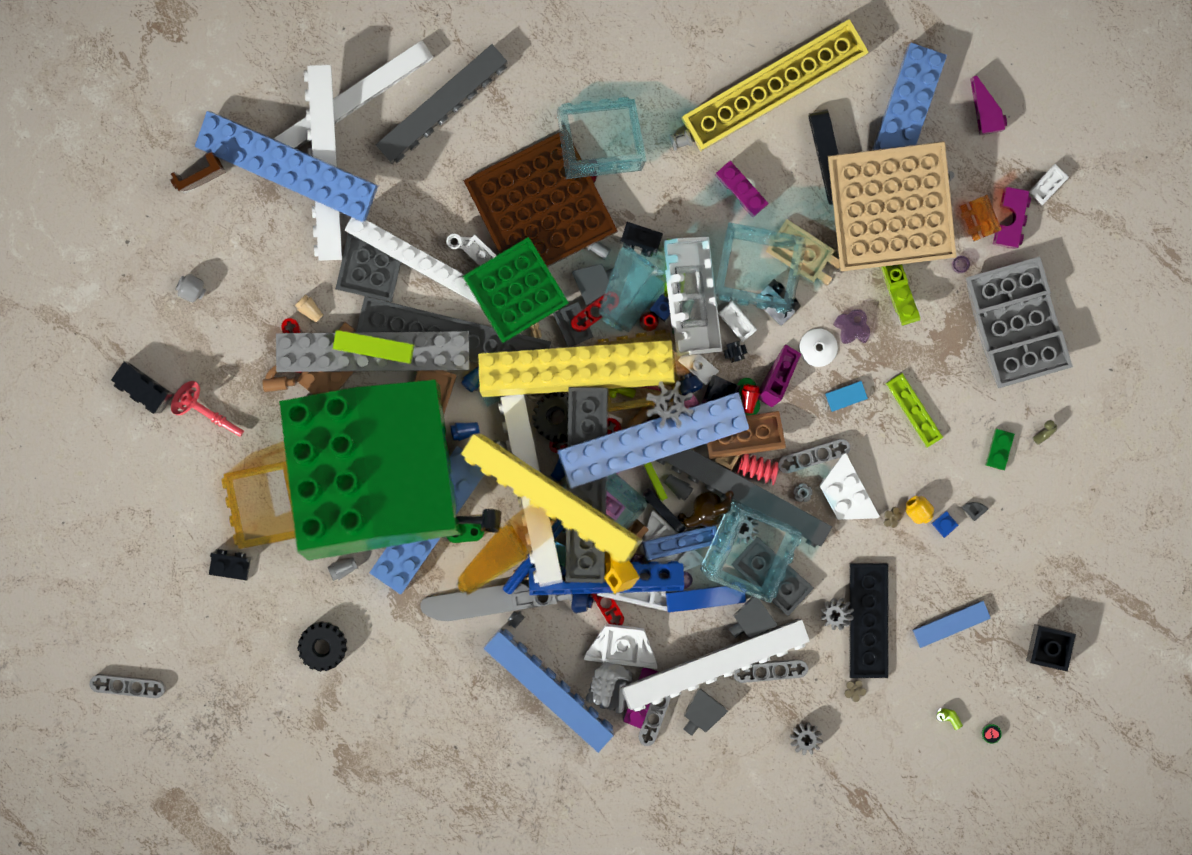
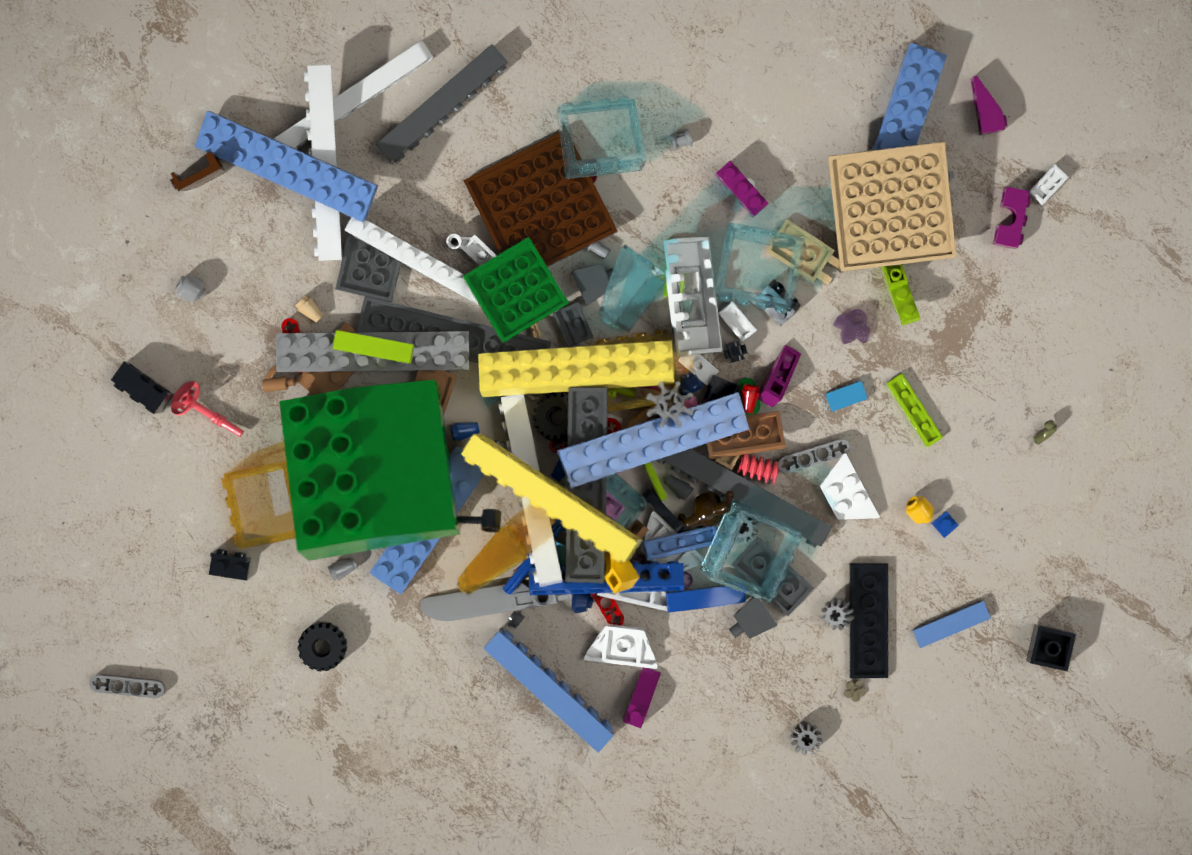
green plate [447,523,484,543] -> none
blue cone [461,366,479,393] -> none
red beam [571,292,620,332] -> none
light grey piece [586,661,633,714] -> none
black bracket [620,221,663,257] -> none
white brick [621,619,810,712] -> none
light grey beam [638,695,671,746] -> none
red cone [640,312,659,331] -> none
dark blue brick [650,294,670,322] -> none
light yellow brick [682,19,869,152] -> none
dark grey torso [683,688,728,736] -> none
light grey beam [733,660,808,683] -> none
light grey plate [793,483,812,502] -> none
white dish [799,329,838,367] -> none
black beam [808,109,839,205] -> none
dark tan plant [883,507,902,528] -> none
lime arm [937,708,963,730] -> none
clear purple bush [952,256,970,274] -> none
clear orange plate [959,195,1002,241] -> none
dark grey tile [961,502,989,521] -> none
light grey slope [966,257,1073,389] -> none
tile [981,724,1002,744] -> none
green plate [985,429,1015,471] -> none

